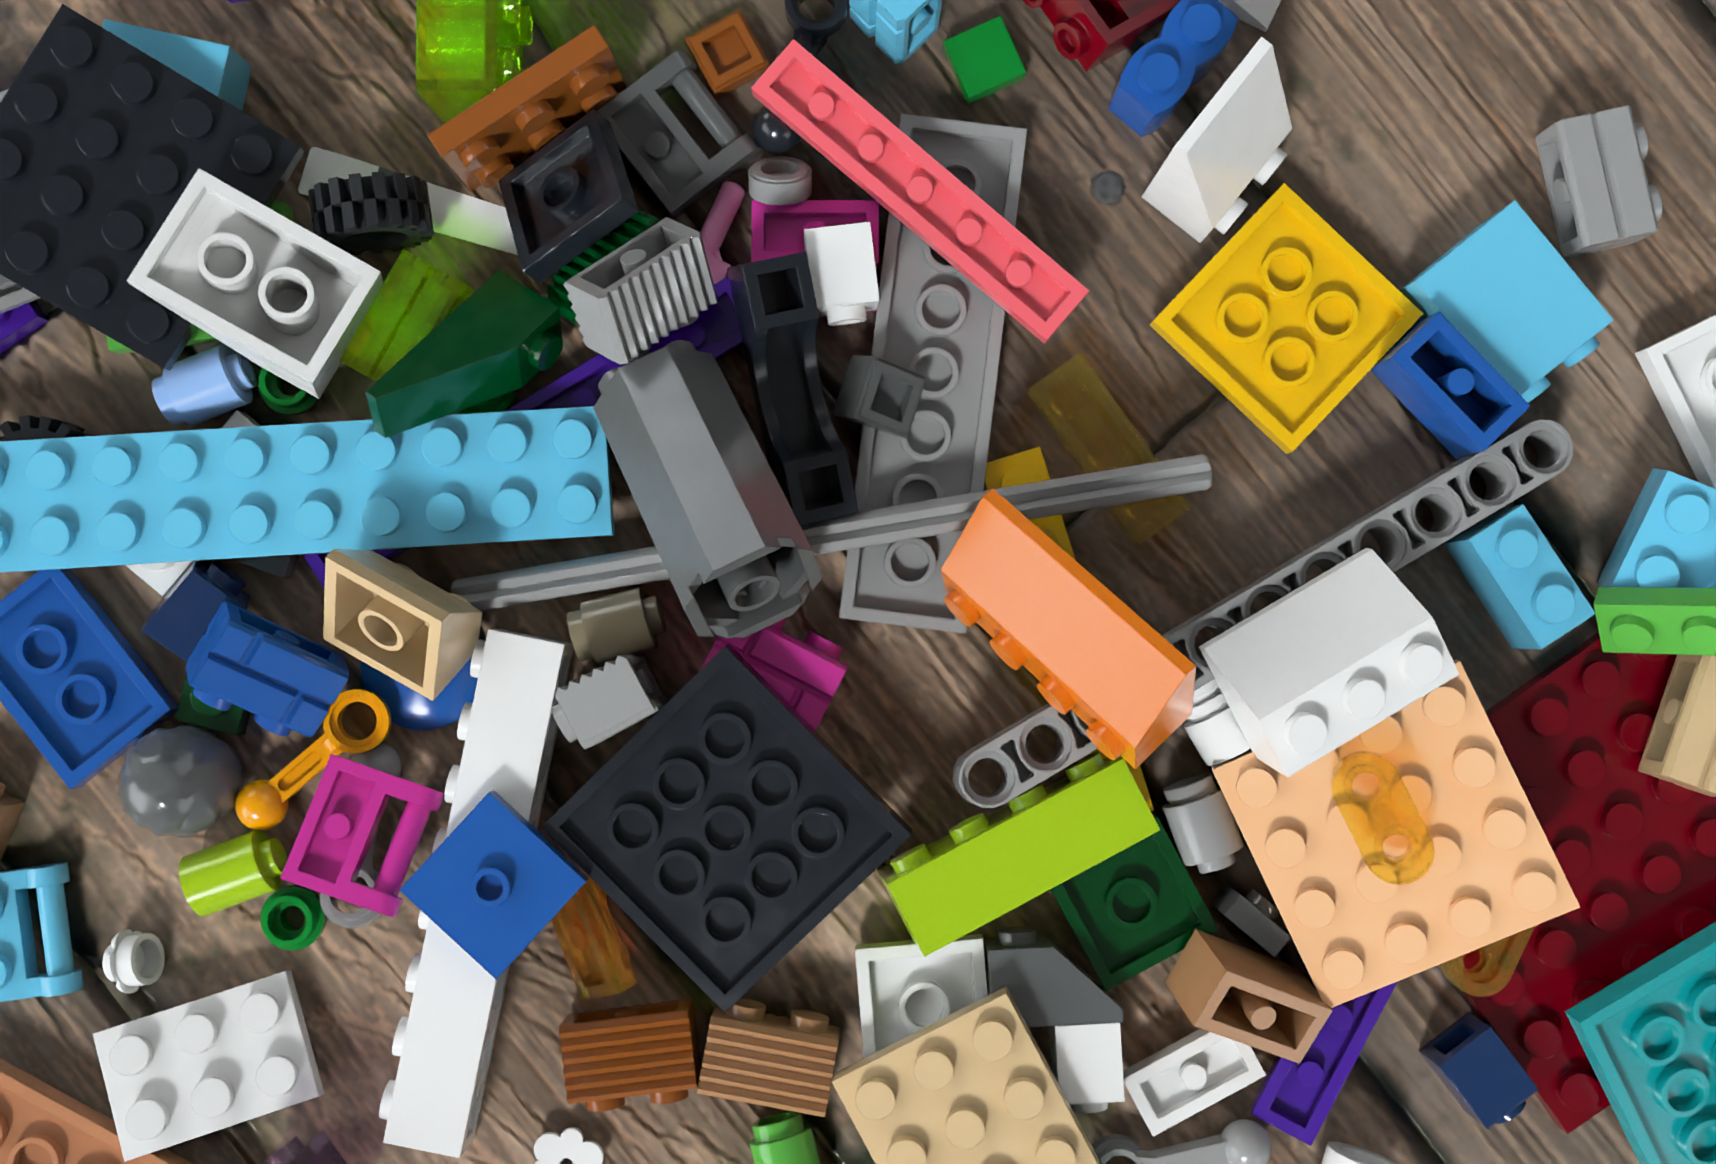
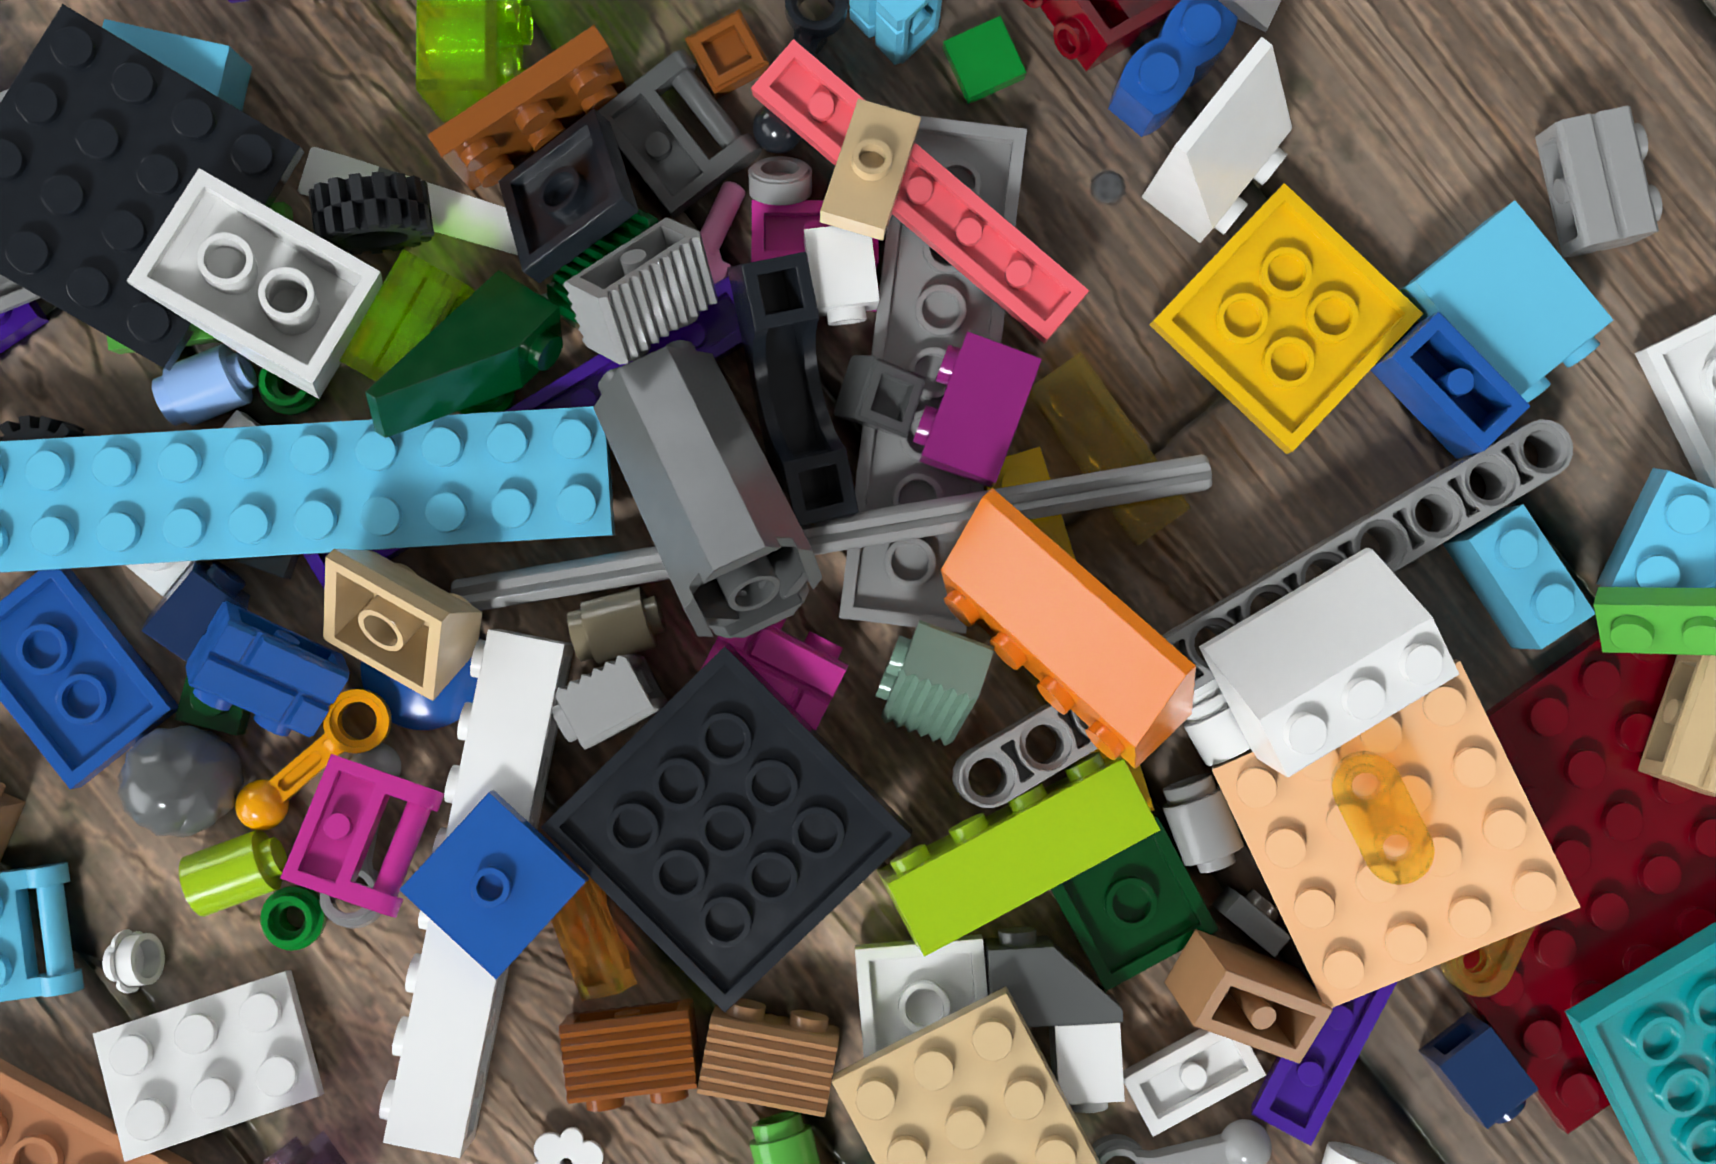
none -> tan plate [819,98,921,241]
none -> sand green brick [875,620,994,746]
none -> magenta brick [913,331,1042,488]

